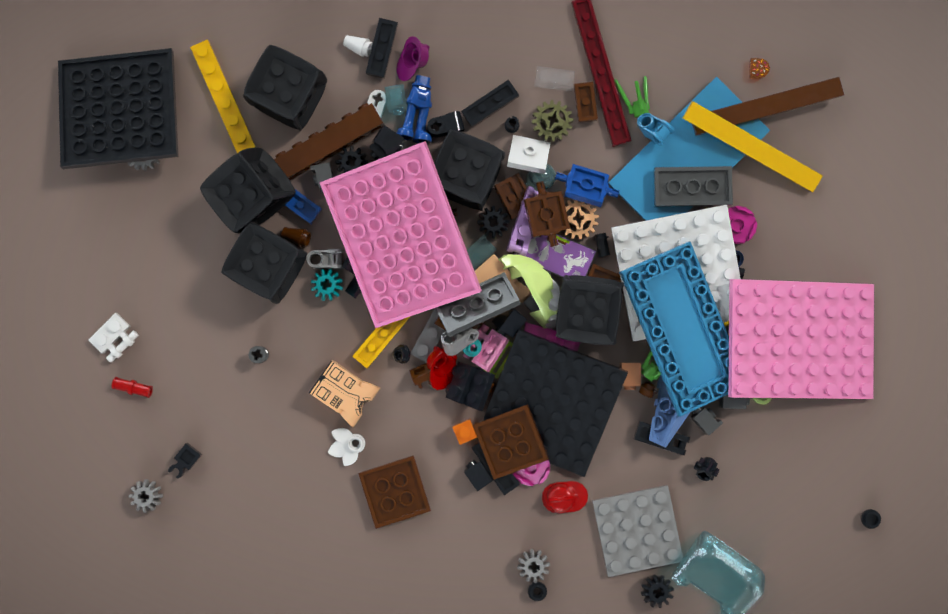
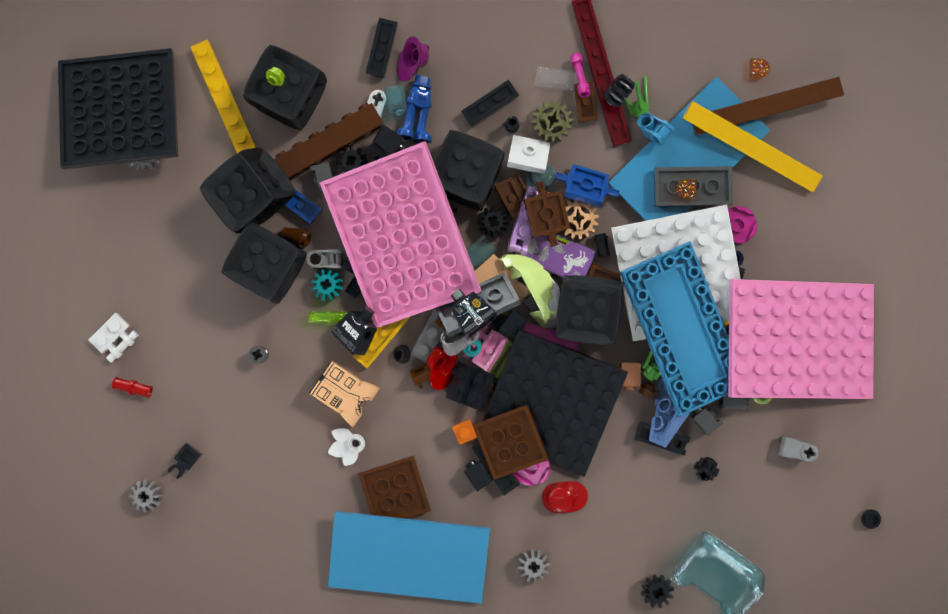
white cone [343,35,373,57] -> none
black piece [427,111,465,138] -> none
black plate [528,581,547,601] -> none
light grey plate [592,485,684,577] -> none
none -> lime plate [266,67,285,86]
none -> clear neon green pin [309,310,348,325]
none -> dark azure tile [328,511,490,604]
none -> black torso [331,306,377,355]
none -> torso [451,289,497,340]
none -> dark pink bar [570,53,591,98]
none -> black gear [603,73,635,108]
none -> clear orange tile [676,179,697,199]
none -> light grey piece [778,436,818,462]

